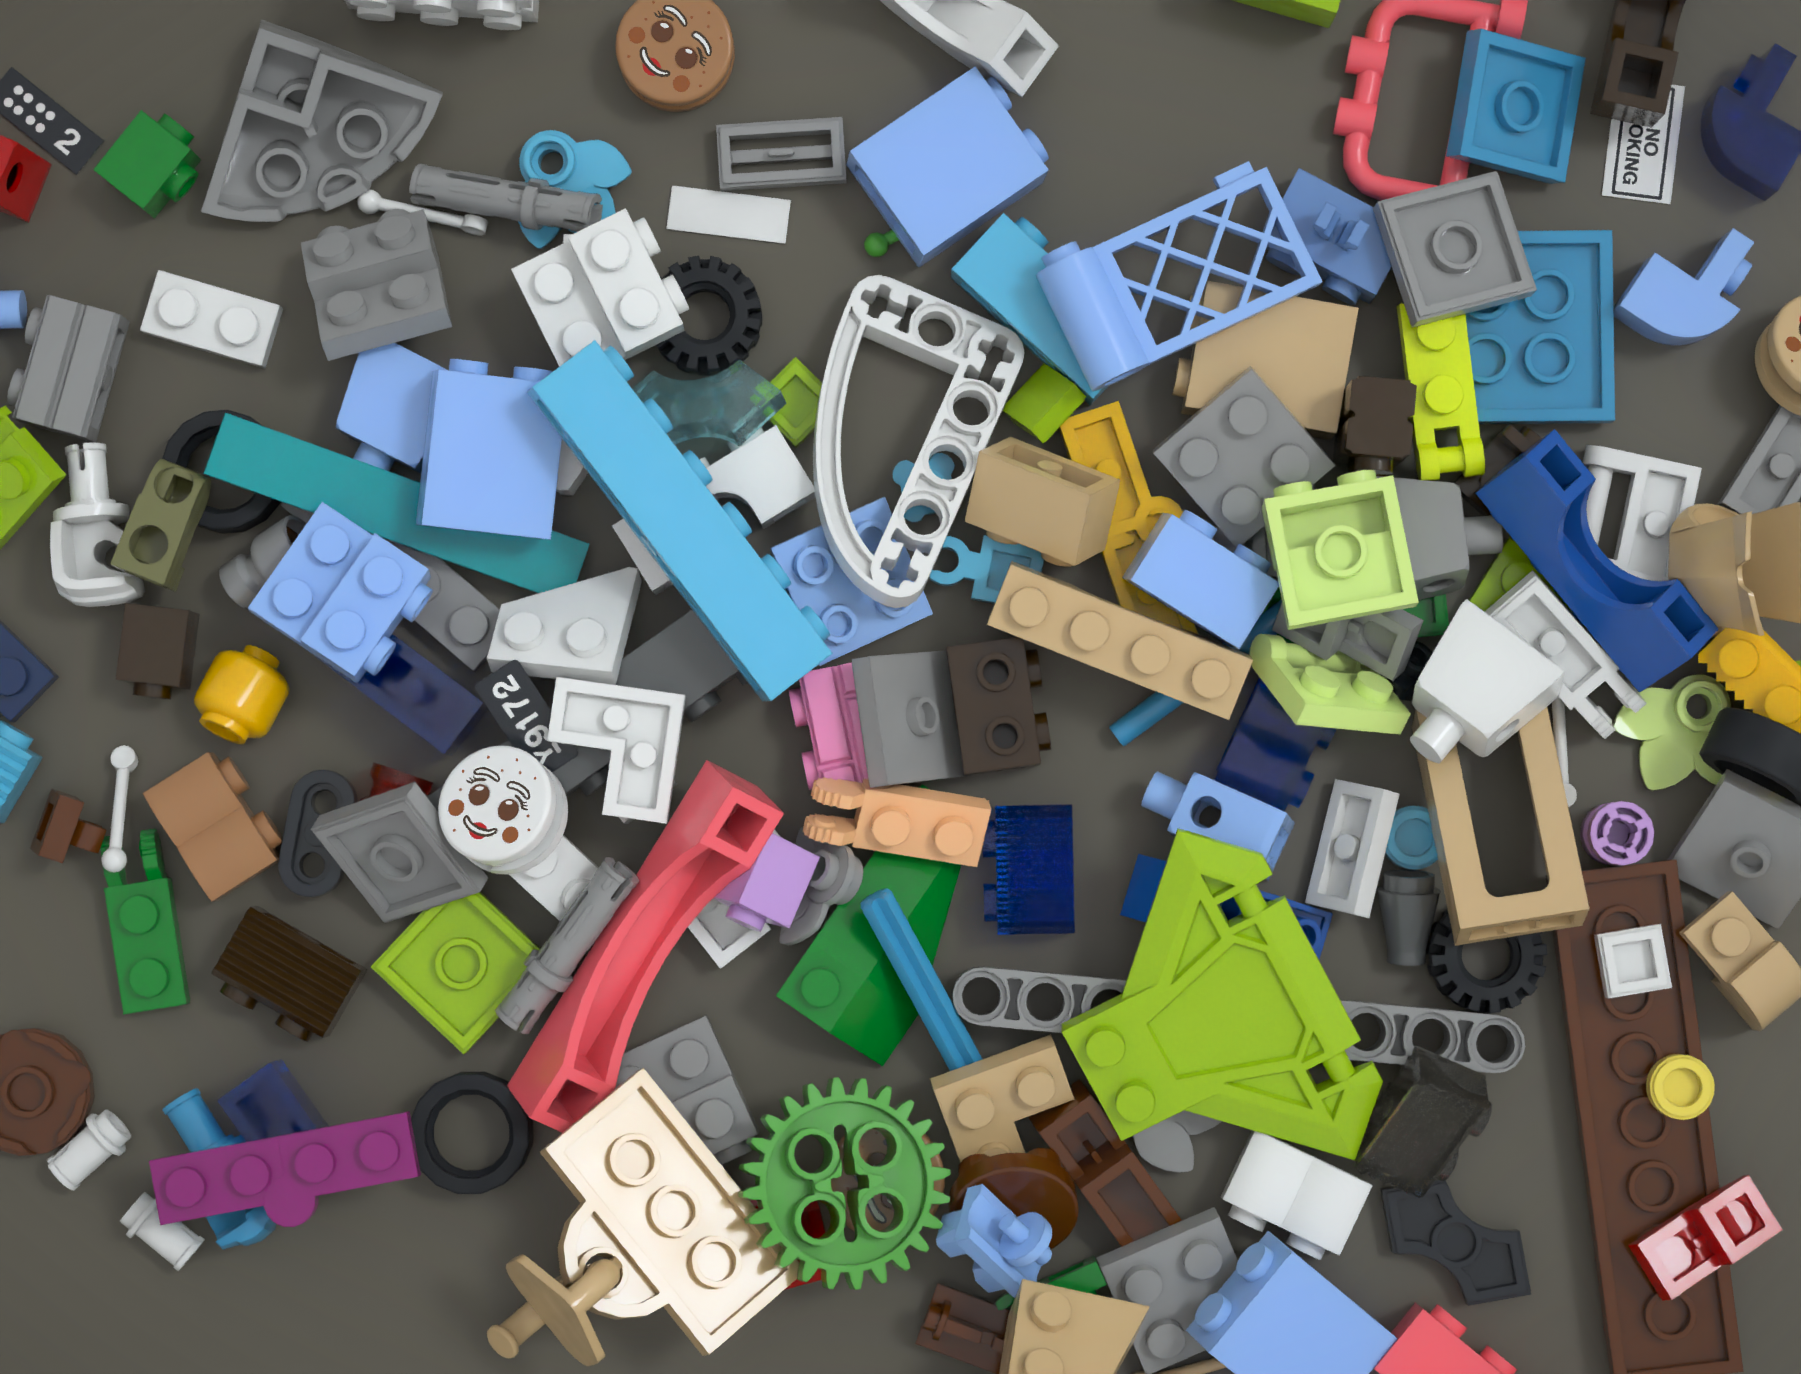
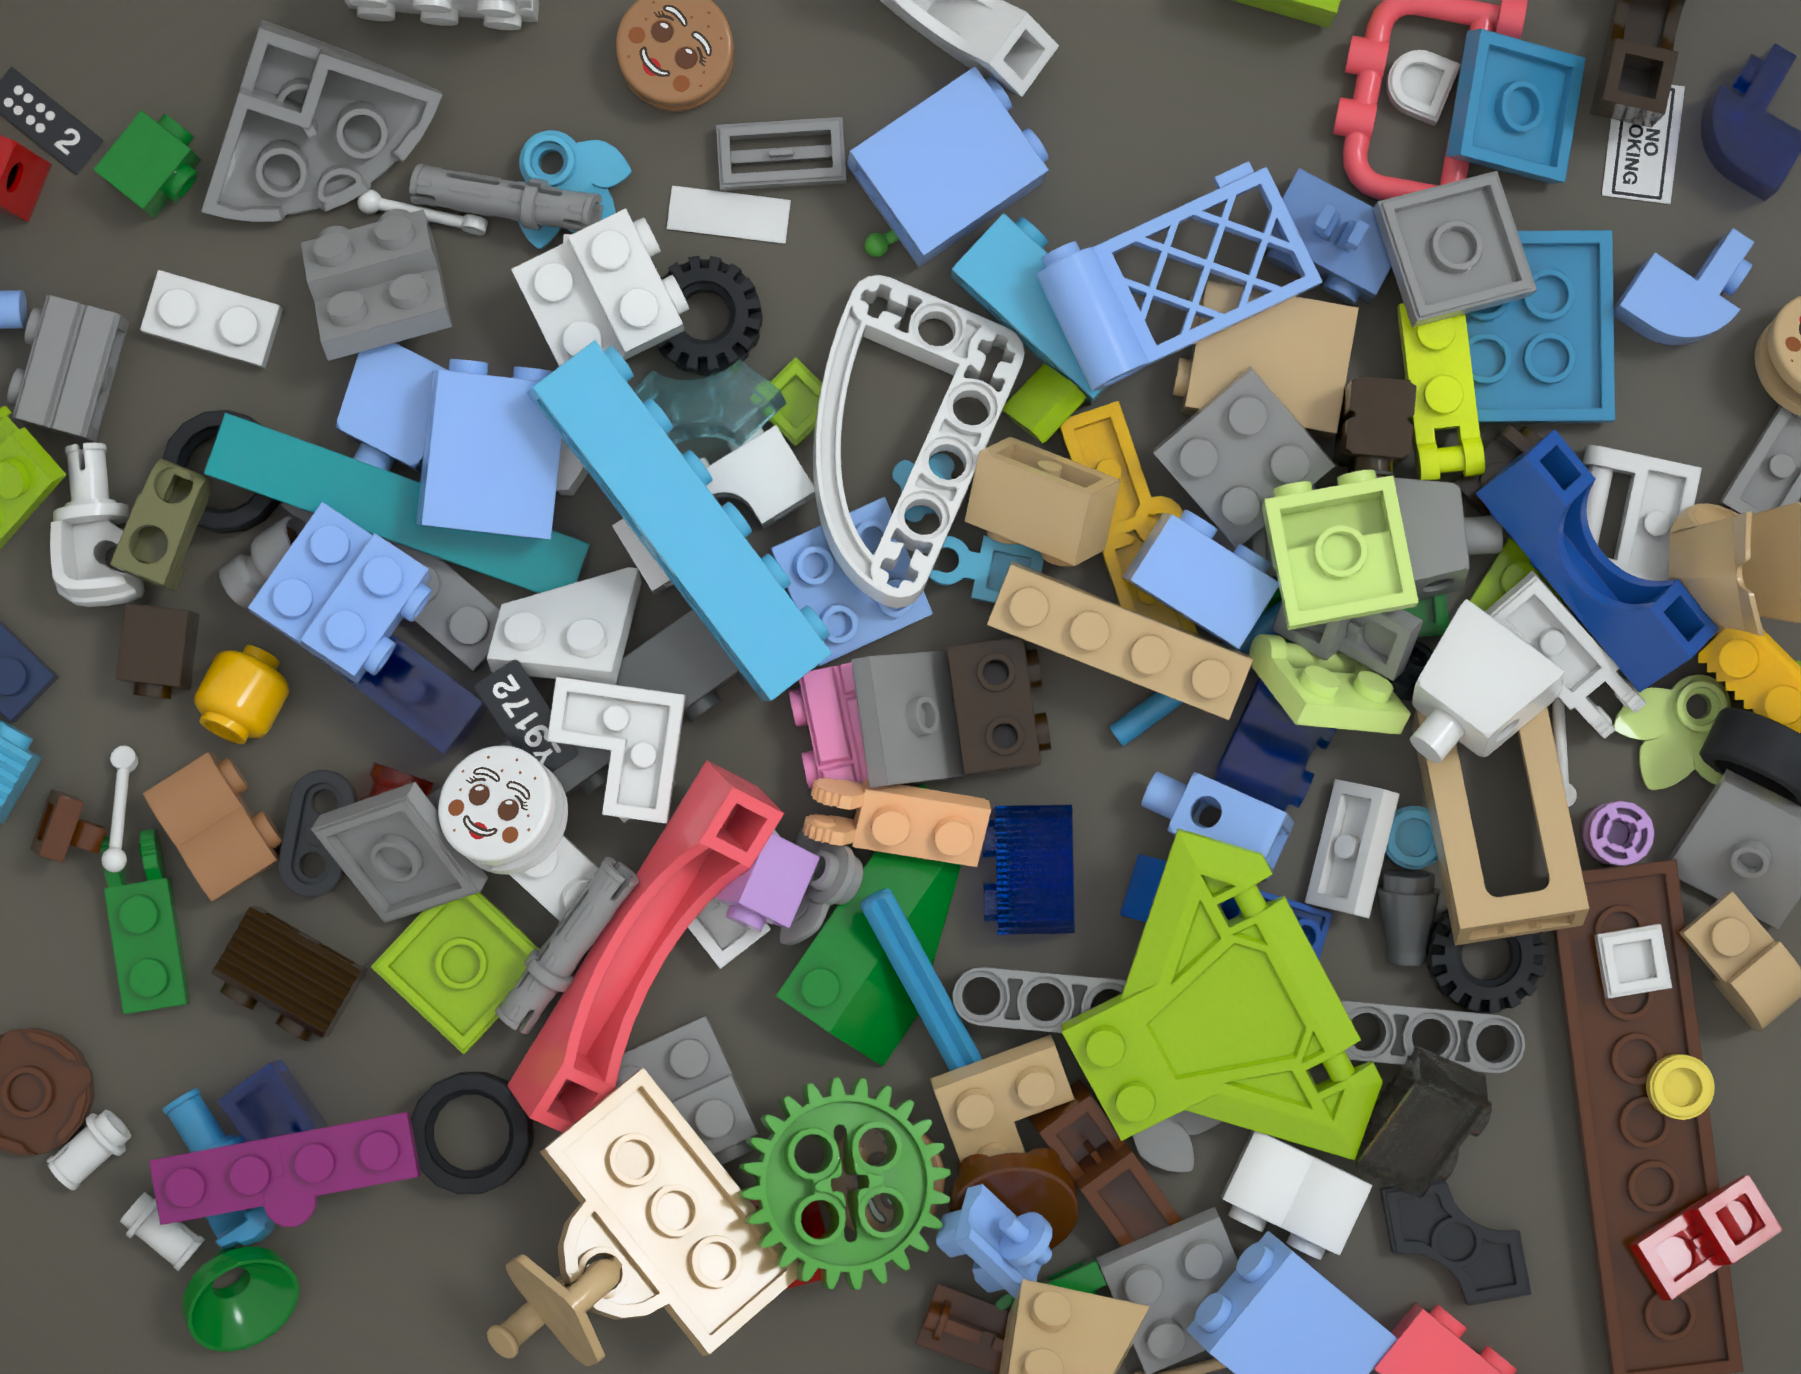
none -> green piece [182,1246,299,1352]
none -> white tile [1386,50,1461,126]

